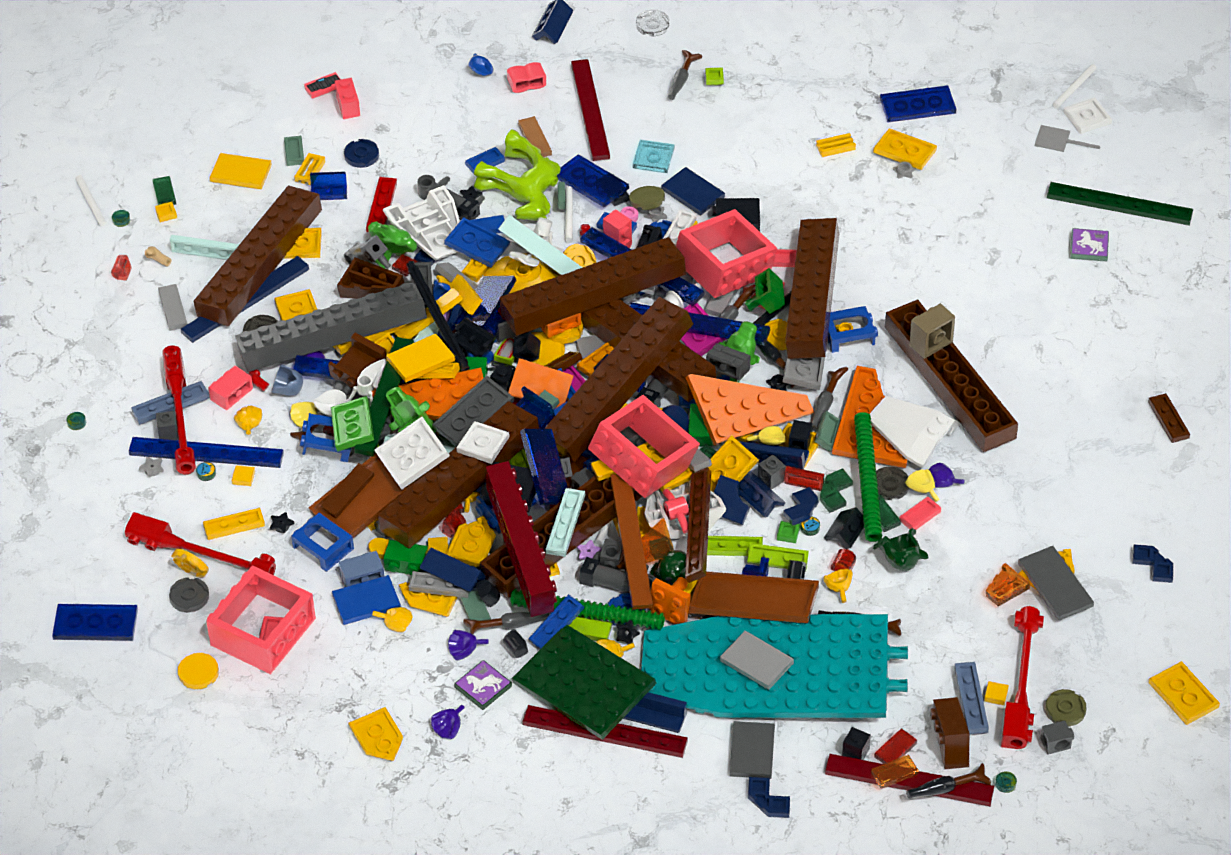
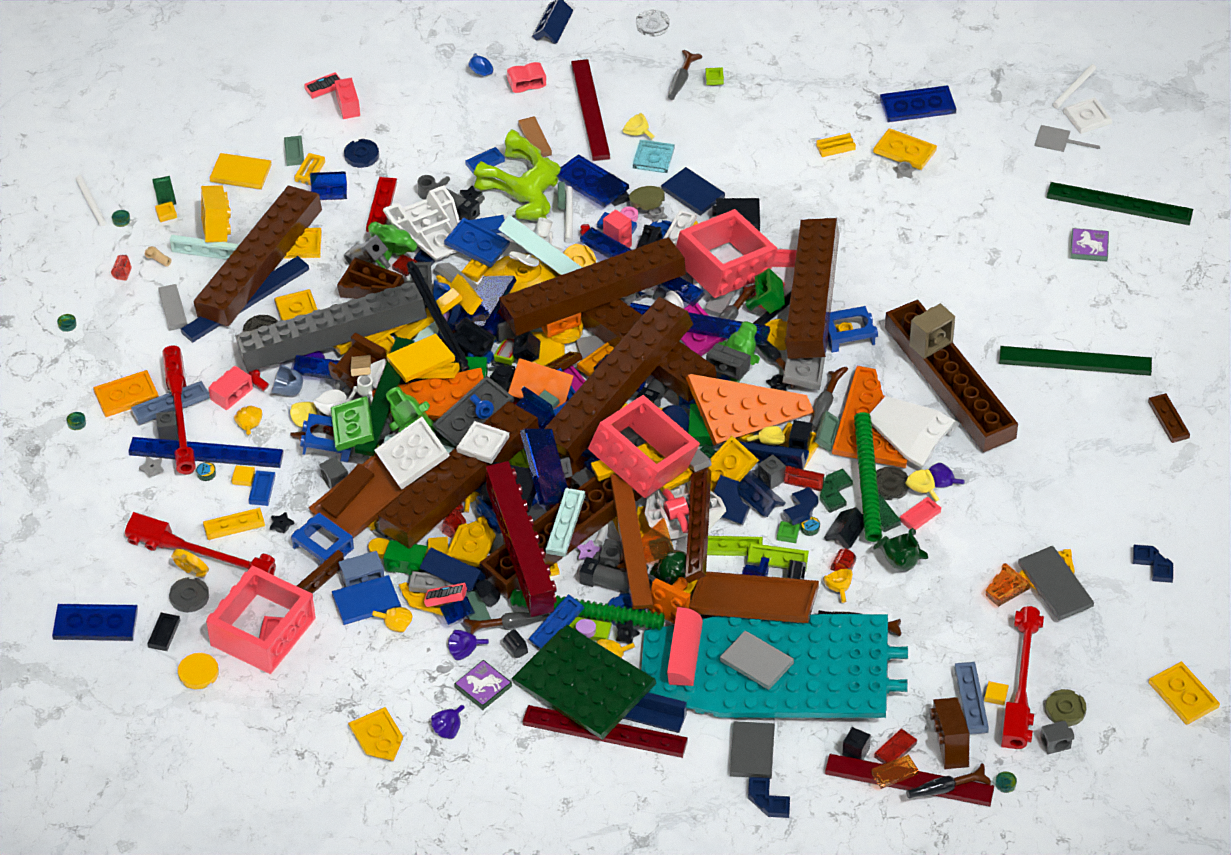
none -> clear green tile [57,314,77,332]
none -> light orange tile [93,370,159,418]
none -> black tile [147,612,181,651]
none -> yellow brick [201,185,231,242]
none -> blue tile [249,470,276,506]
none -> reddish brown tile [297,550,344,594]
none -> dark grey brick [319,456,348,489]
none -> tan tile [351,355,371,376]
none -> tile [424,583,467,607]
none -> clear blue panel [440,596,475,625]
none -> blue plate [470,394,494,419]
none -> lavender tile [576,619,596,638]
none -> light yellow piece [622,113,655,139]
none -> coral brick [667,607,703,686]
none -> dark green tile [999,346,1152,376]

